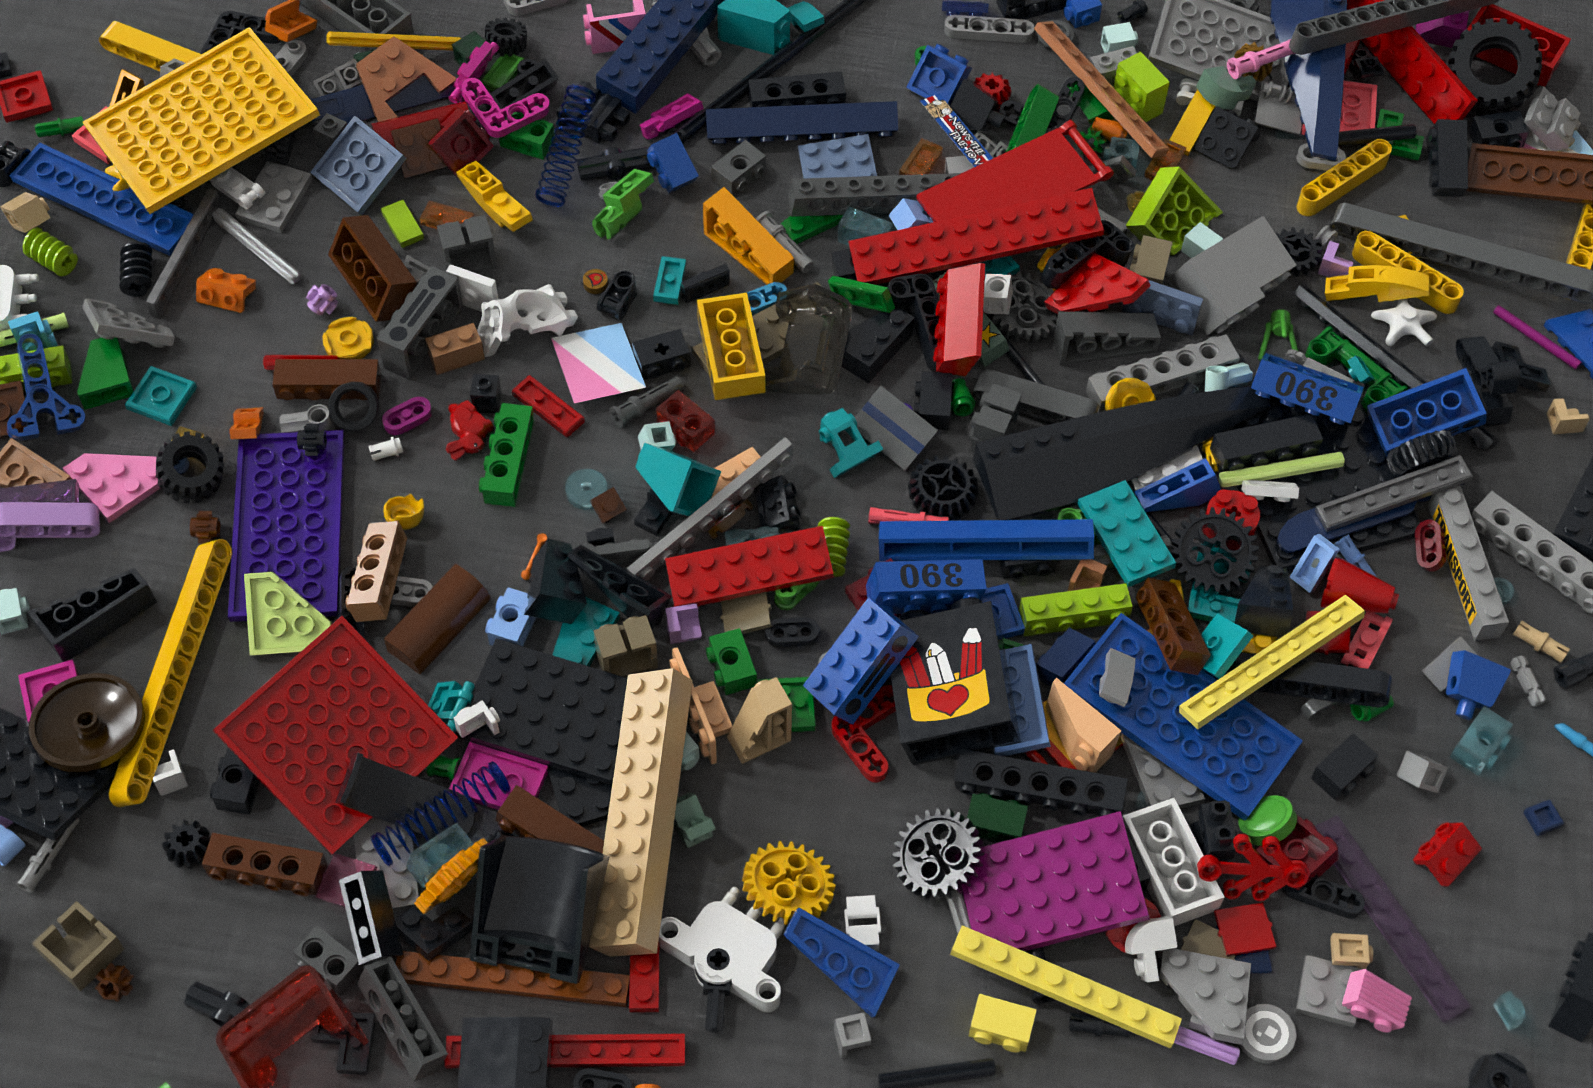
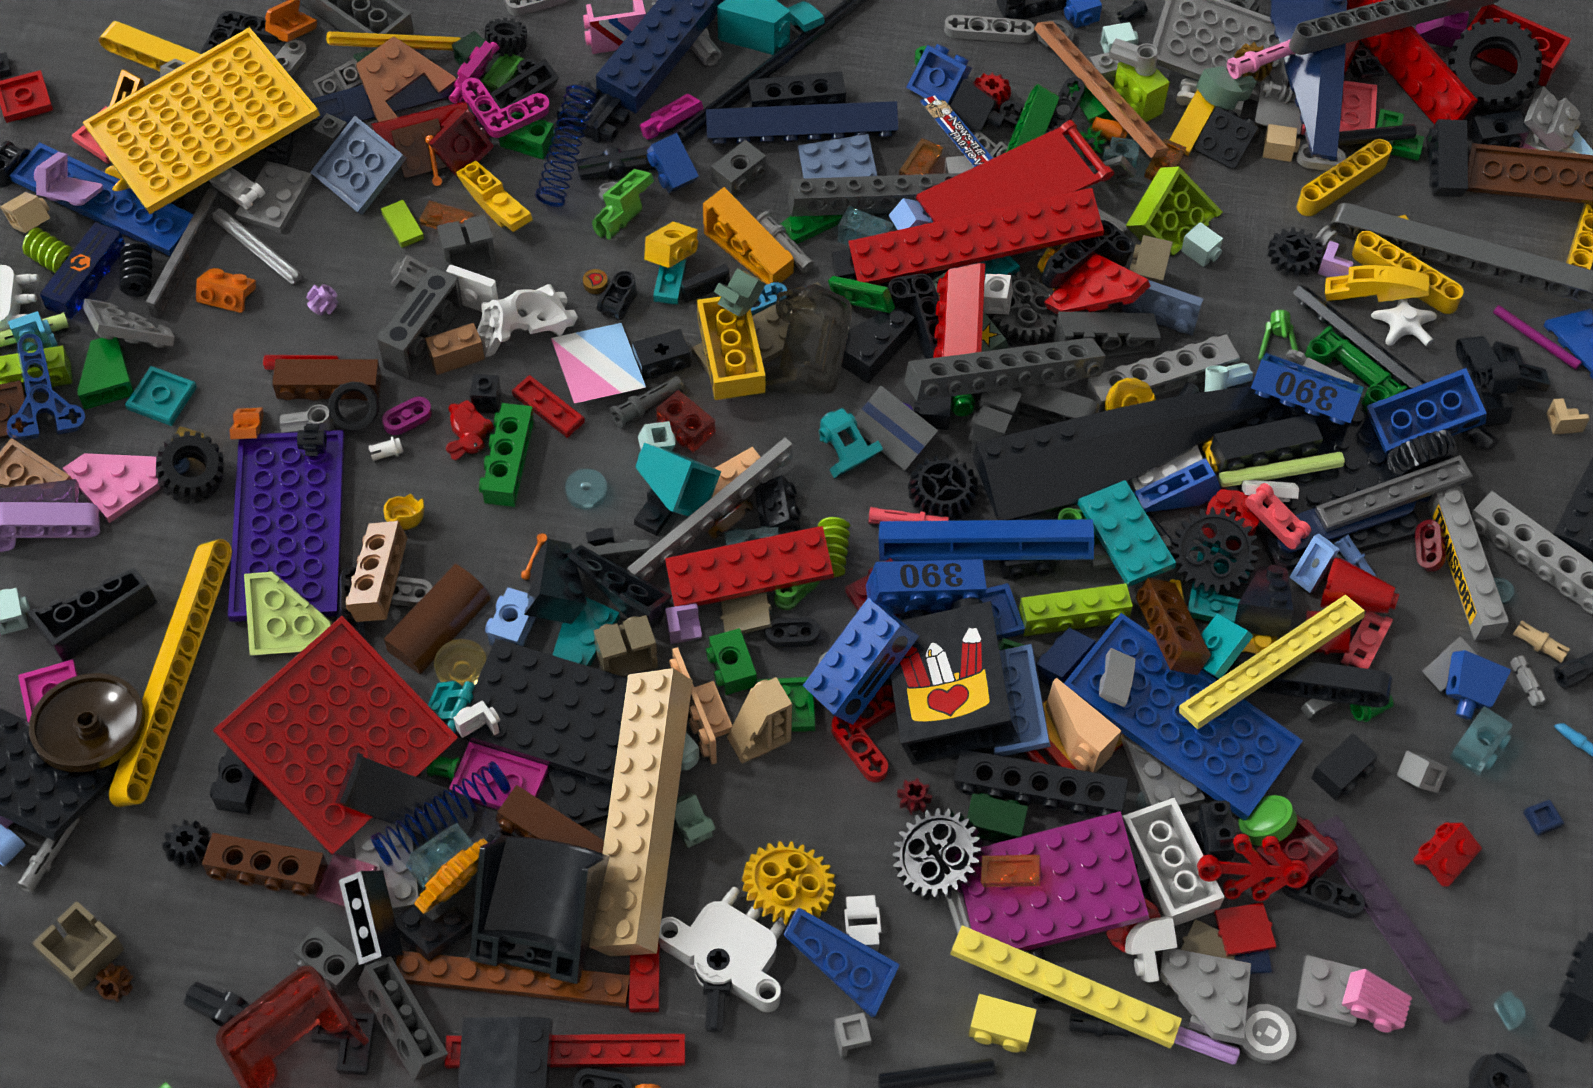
green axle [35,116,84,137] -> none
white panel [153,749,188,796] -> none
reddish brown gear [190,511,221,544] -> none
yellow tile [322,317,374,359] -> none
reddish brown brick [328,215,417,322] -> none
reddish brown plate [589,487,627,523] -> none
clear blue plate [941,0,989,17] -> none
nougat panel [1068,559,1107,591] -> none
clear yellow plate [1127,191,1145,212] -> none
light grey piece [1169,216,1297,336] -> none
tan bracket [1330,933,1373,969] -> none
teal plate [1347,355,1375,384] -> none
none -> lavender bracket [34,152,103,206]
none -> clear blue brick [40,222,125,319]
none -> orange hinge [425,135,442,186]
none -> clear yellow piece [434,639,487,688]
none -> yellow brick [644,221,698,268]
none -> sand green brick [714,268,766,317]
none -> dark red gear [897,778,932,815]
none -> dark grey brick [904,338,1106,401]
none -> clear orange plate [981,855,1041,887]
none -> light grey piece [1109,38,1158,76]
none -> coral plate [1245,483,1312,549]
none -> tan brick [1262,124,1300,162]

